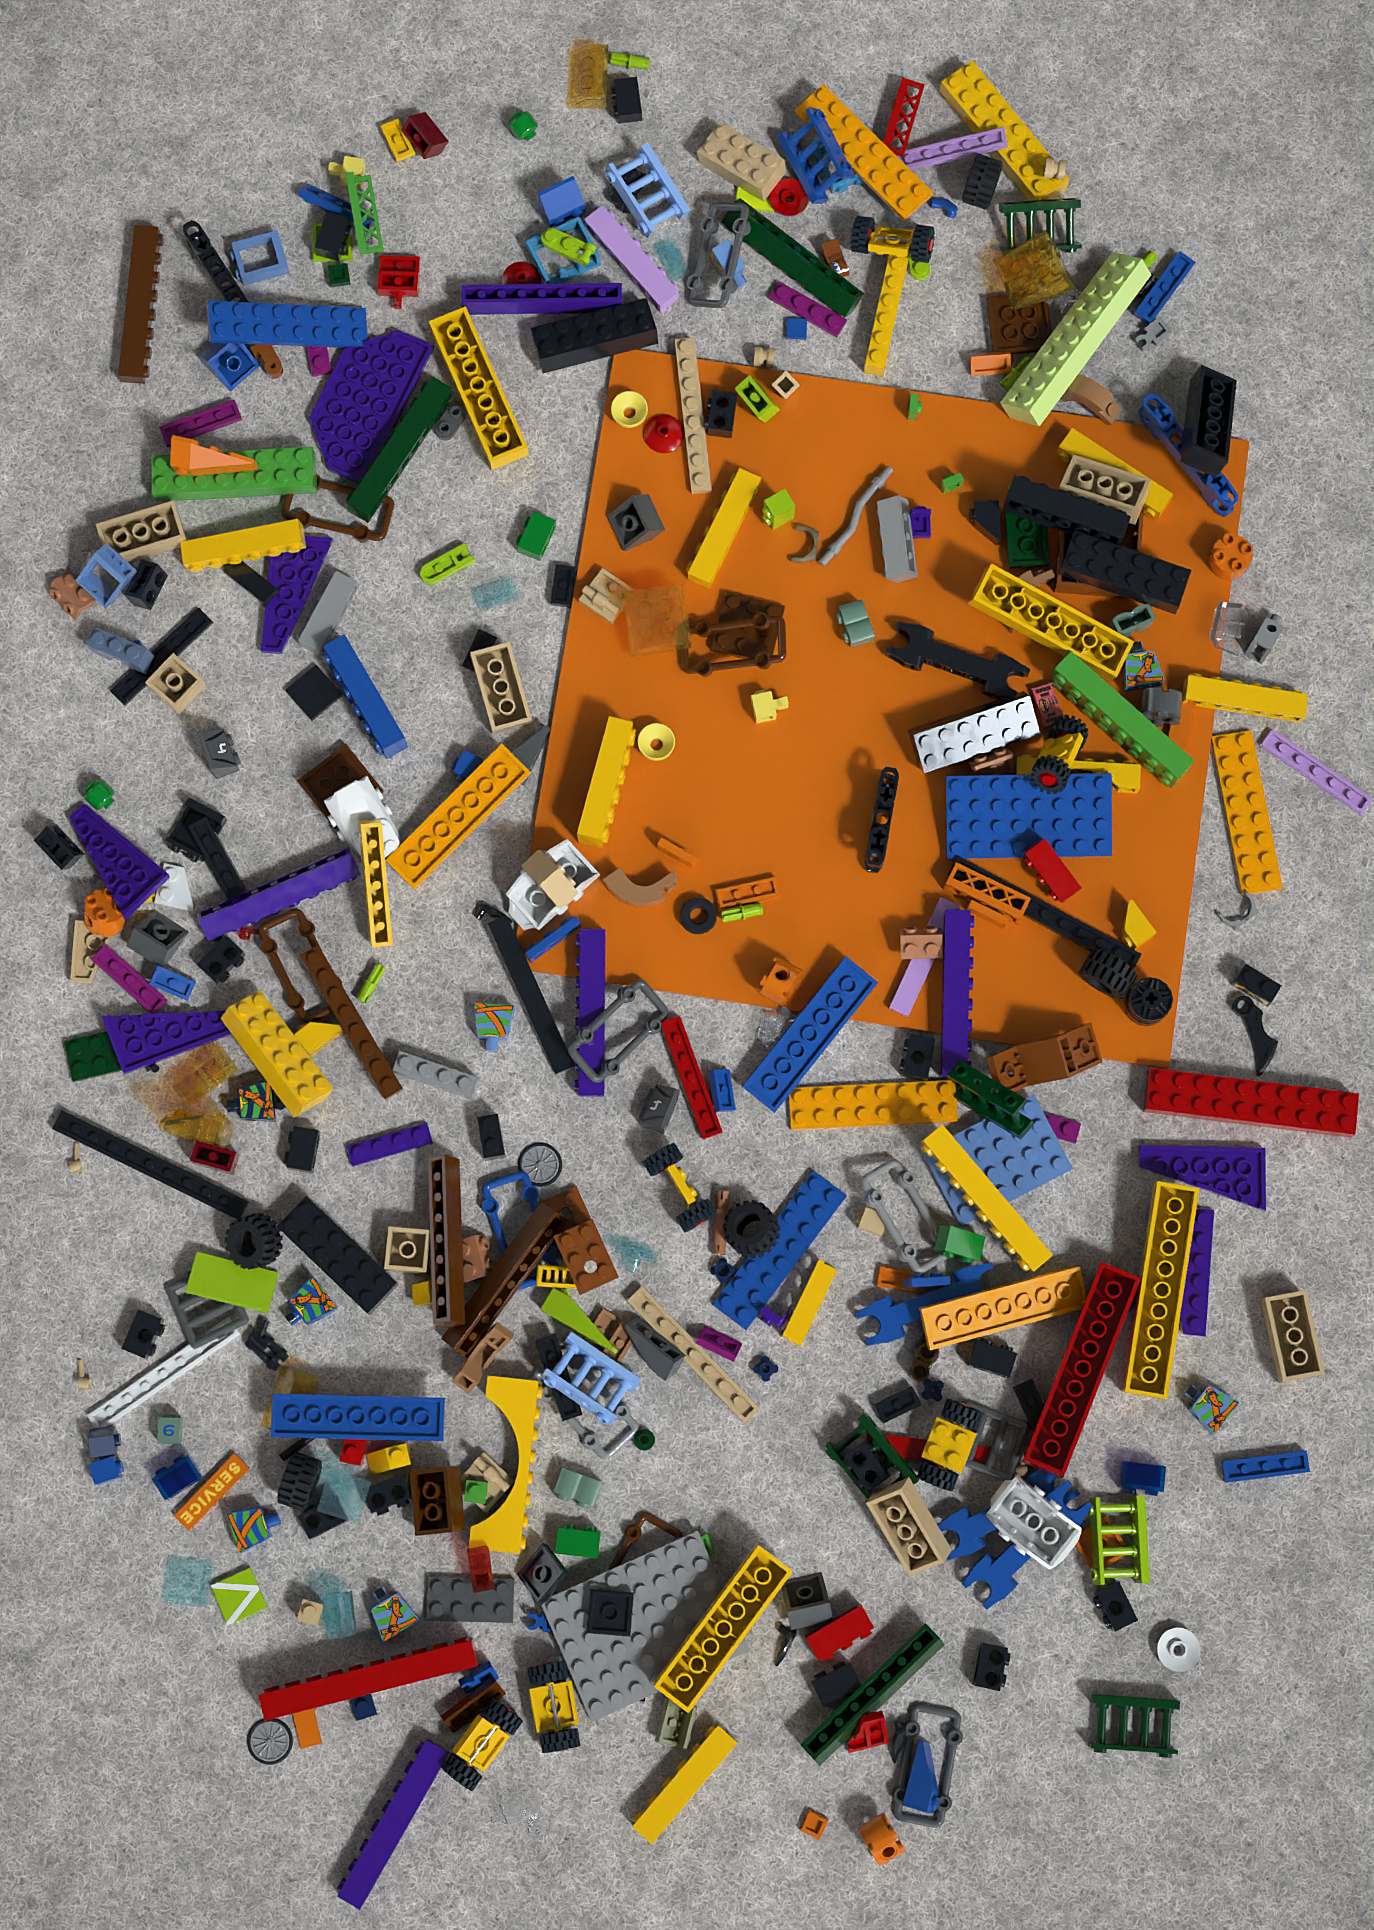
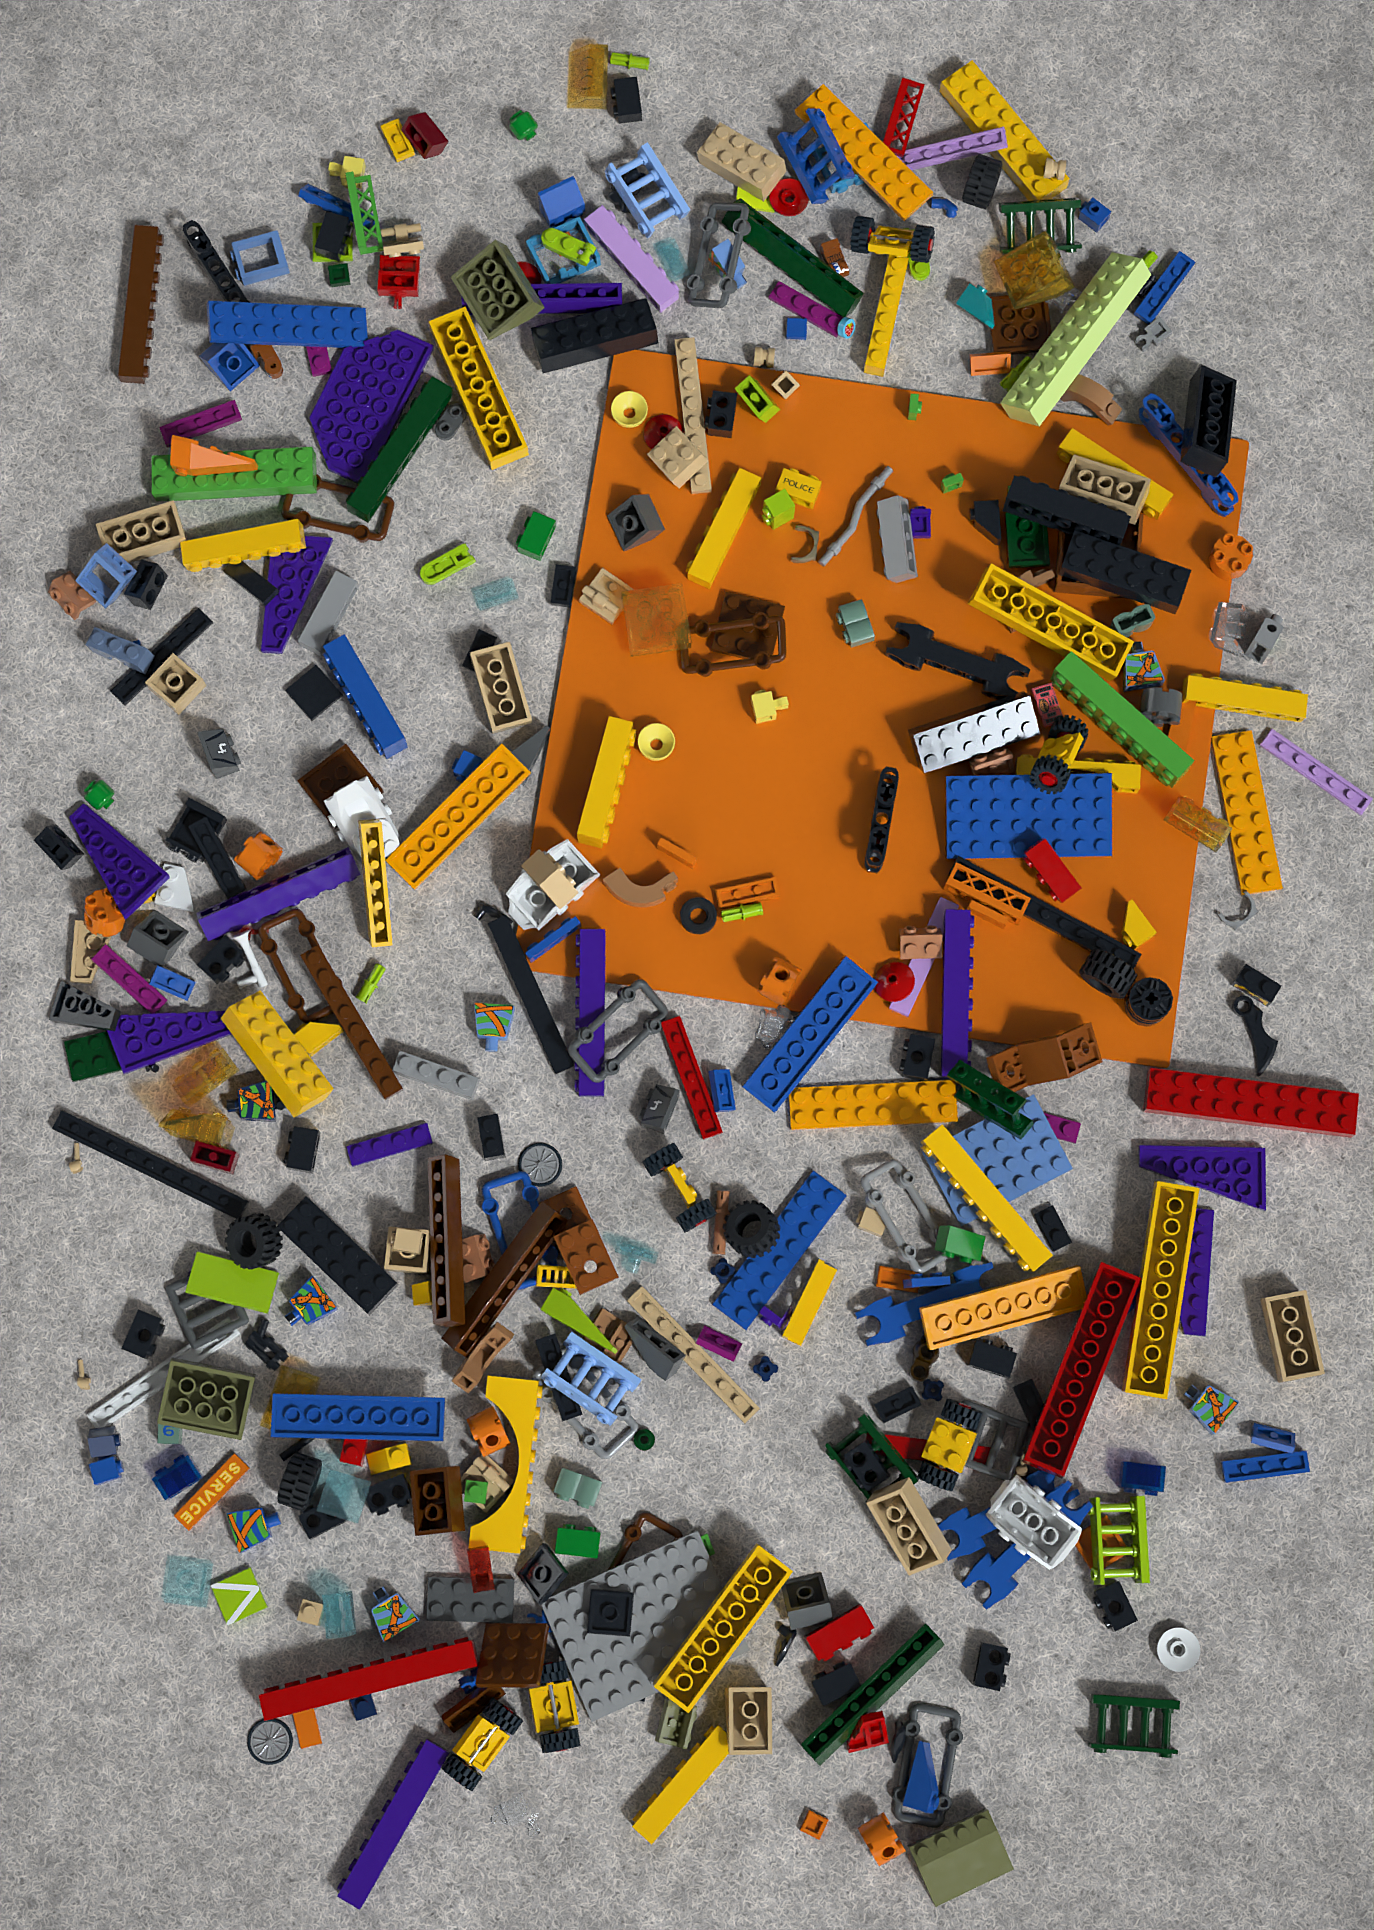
none -> black wing [49,981,121,1031]
none -> olive slope [157,1358,256,1440]
none -> white piece [231,930,268,989]
none -> orange brick [234,831,283,880]
none -> tan plate [381,223,424,258]
none -> tan brick [390,1228,424,1255]
none -> olive slope [451,239,545,340]
none -> orange brick [466,1406,511,1457]
none -> reddish brown plate [475,1623,549,1688]
none -> tan brick [647,426,708,488]
none -> tan slope [725,1687,772,1755]
none -> yellow brick [775,468,822,510]
none -> medium azure tile [837,317,855,339]
none -> red dish [875,962,915,1002]
none -> olive slope [907,1808,1014,1907]
none -> teal slope [956,283,995,329]
none -> black plate [1034,1205,1072,1252]
none -> blue brick [1078,197,1111,233]
none -> clear yellow slope [1164,795,1232,852]
none -> blue plate [1251,1423,1295,1454]

